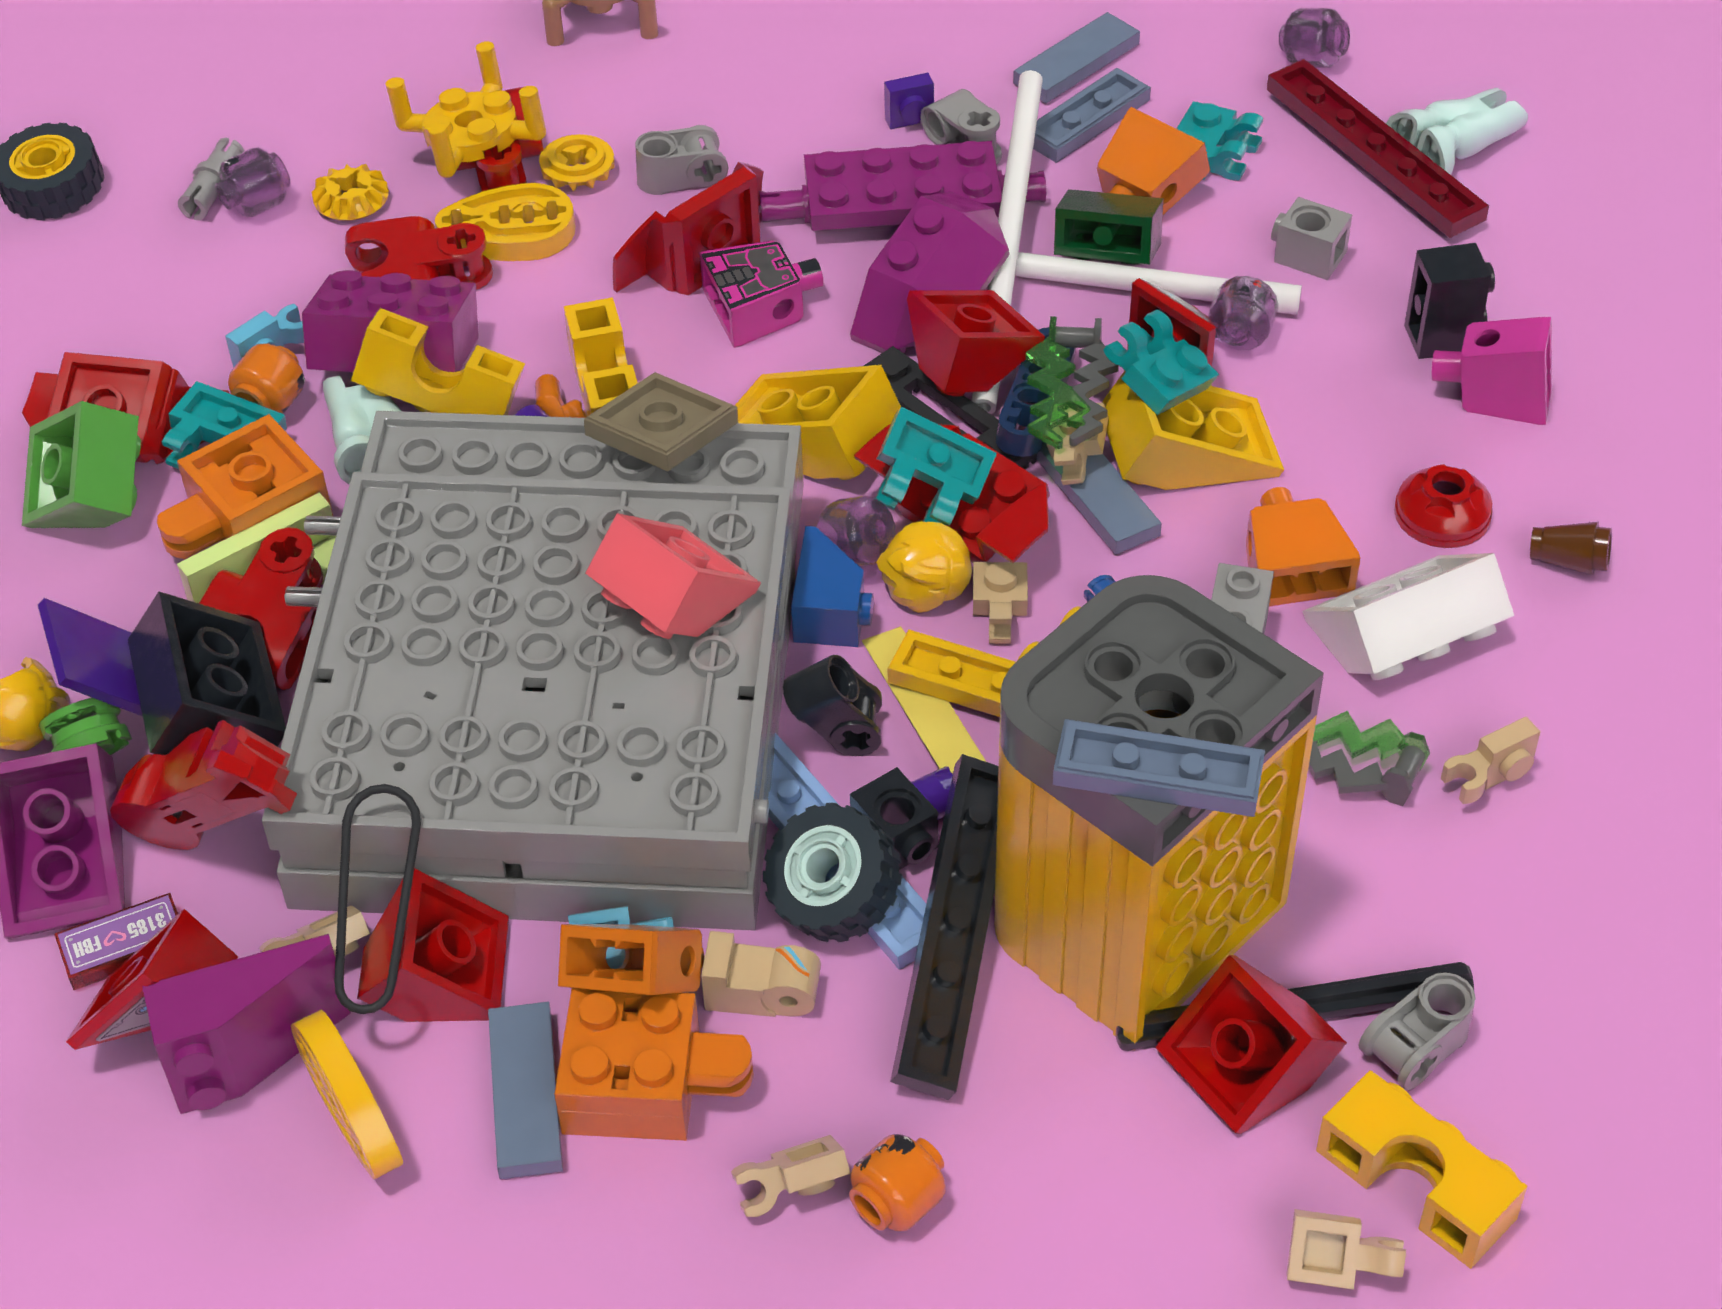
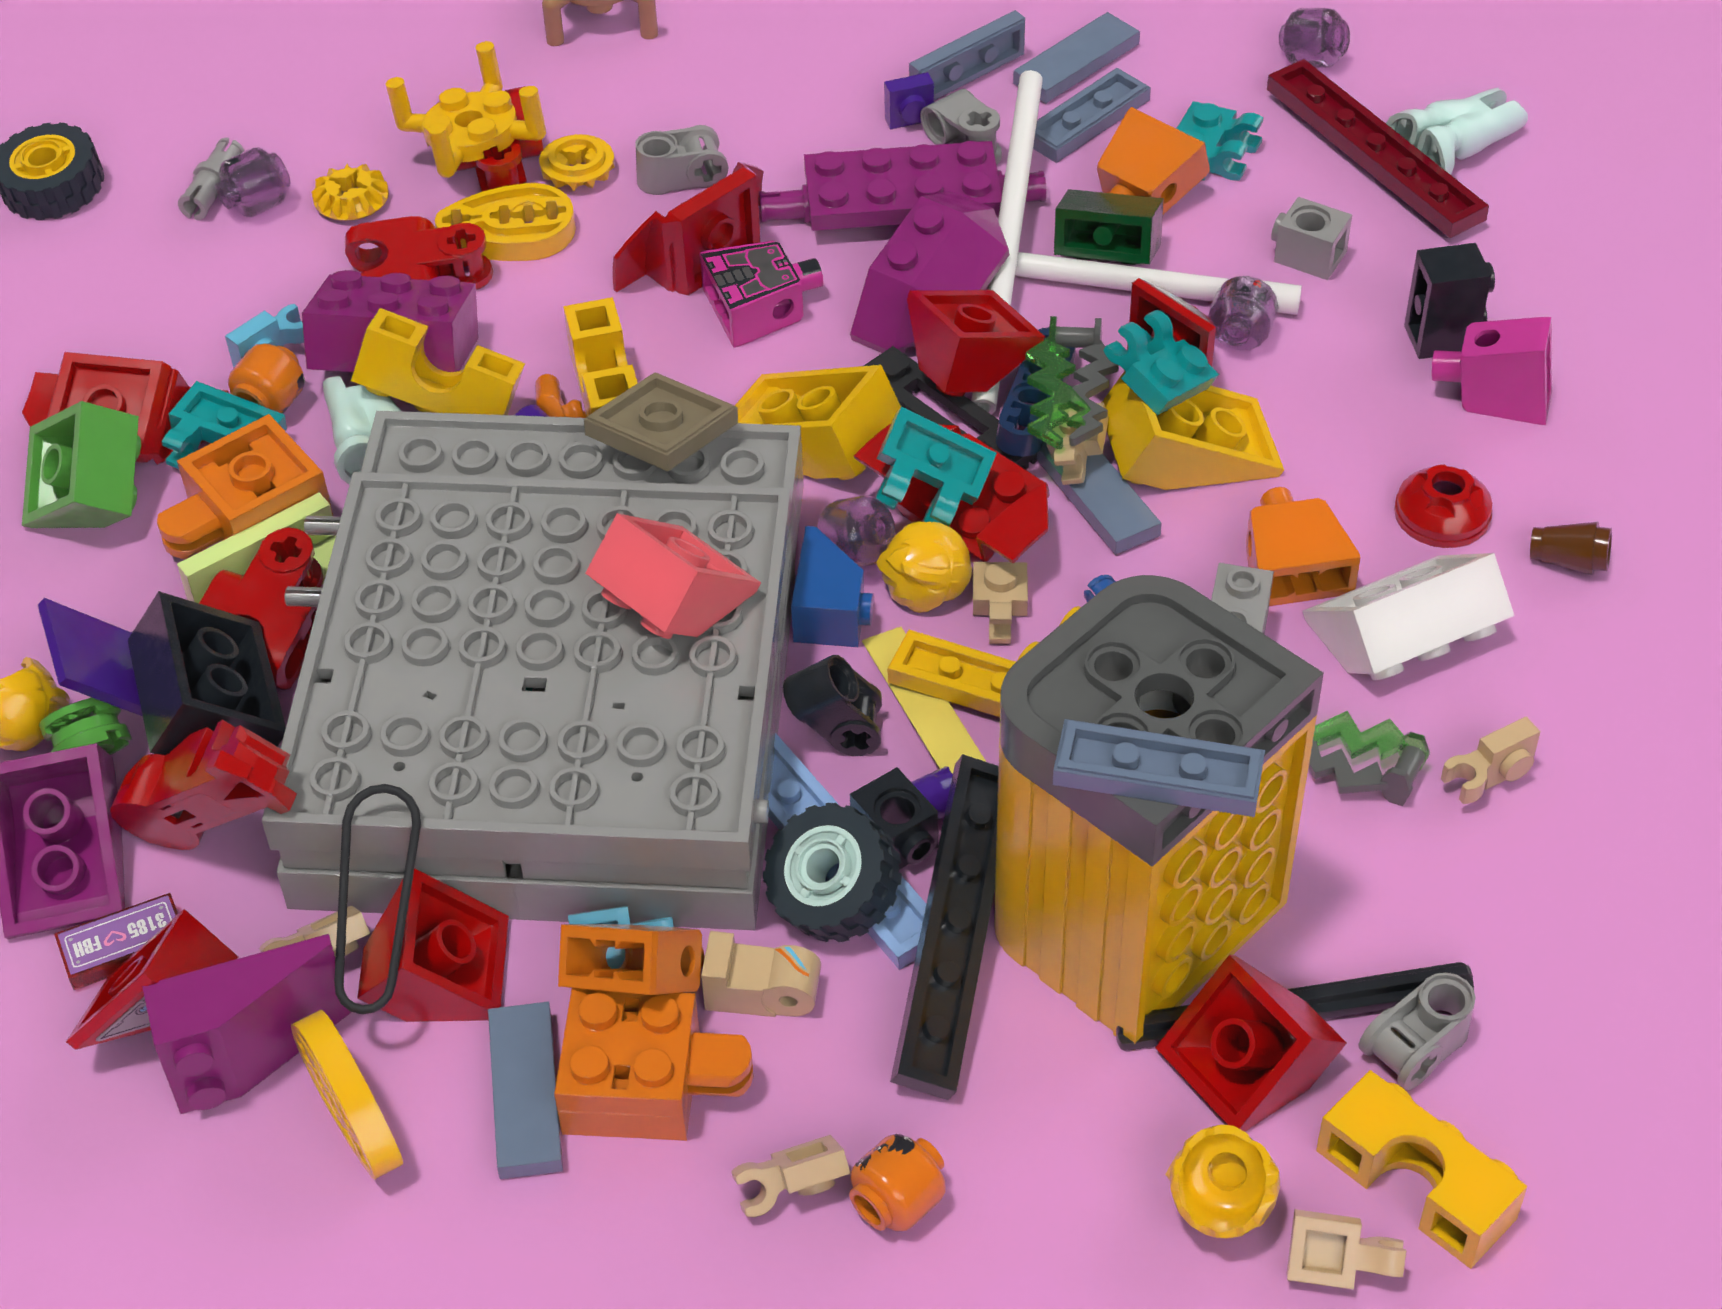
none -> sand blue tile [909,10,1025,100]
none -> yellow hair [1165,1124,1280,1238]

